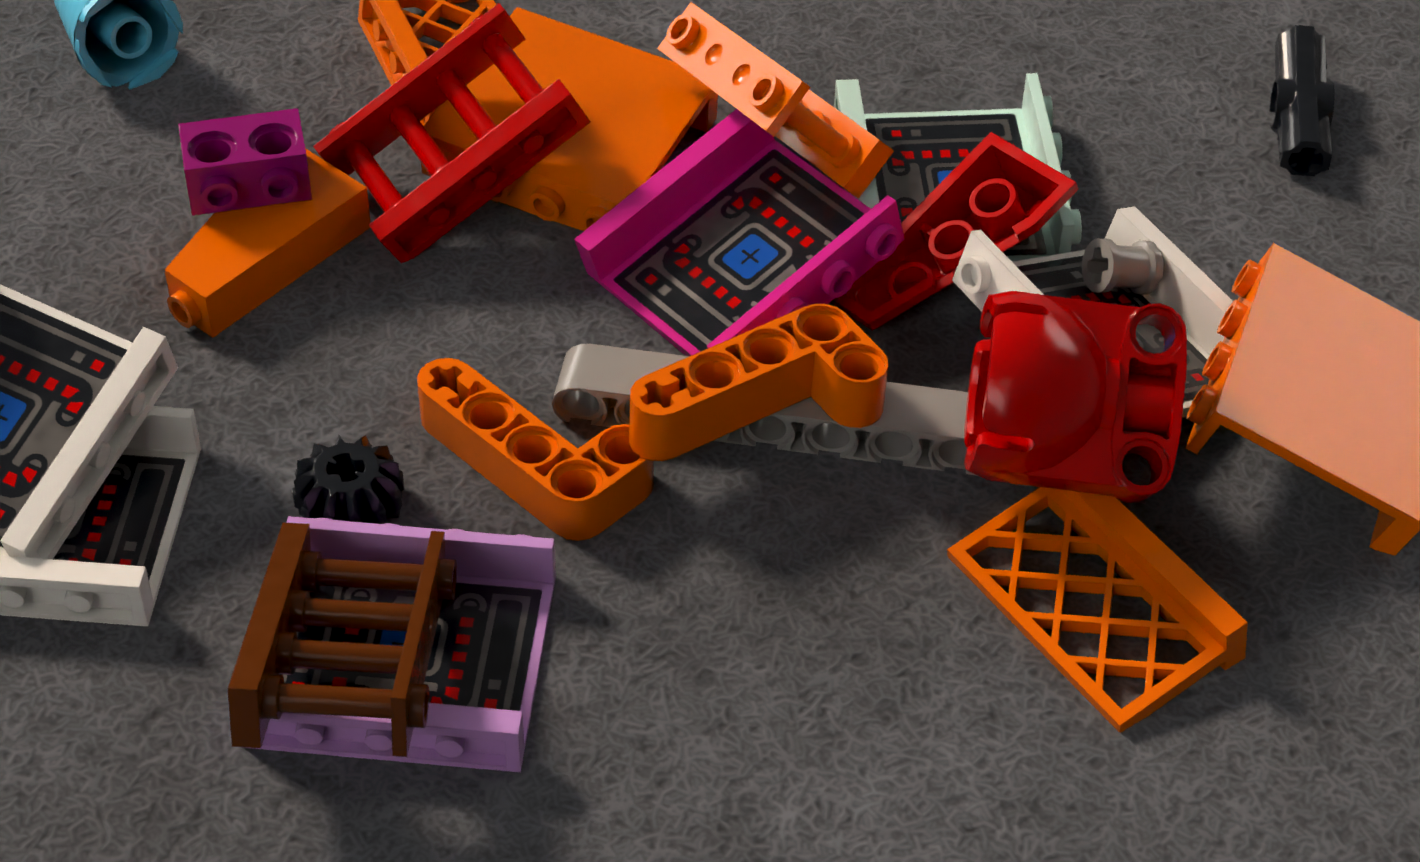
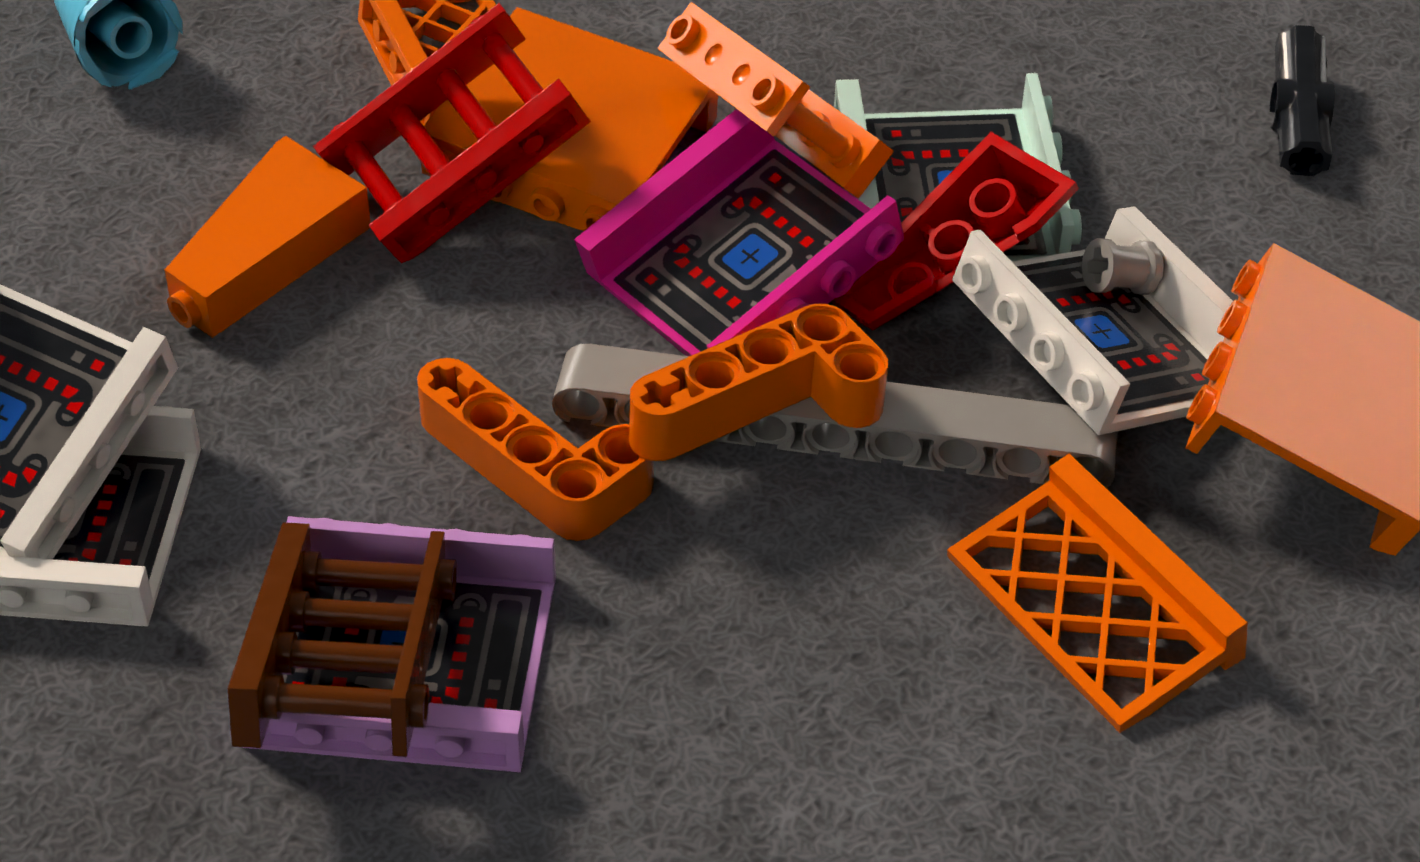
magenta brick [178,108,312,216] -> none
black gear [292,435,405,524] -> none
red piece [964,291,1187,503] -> none

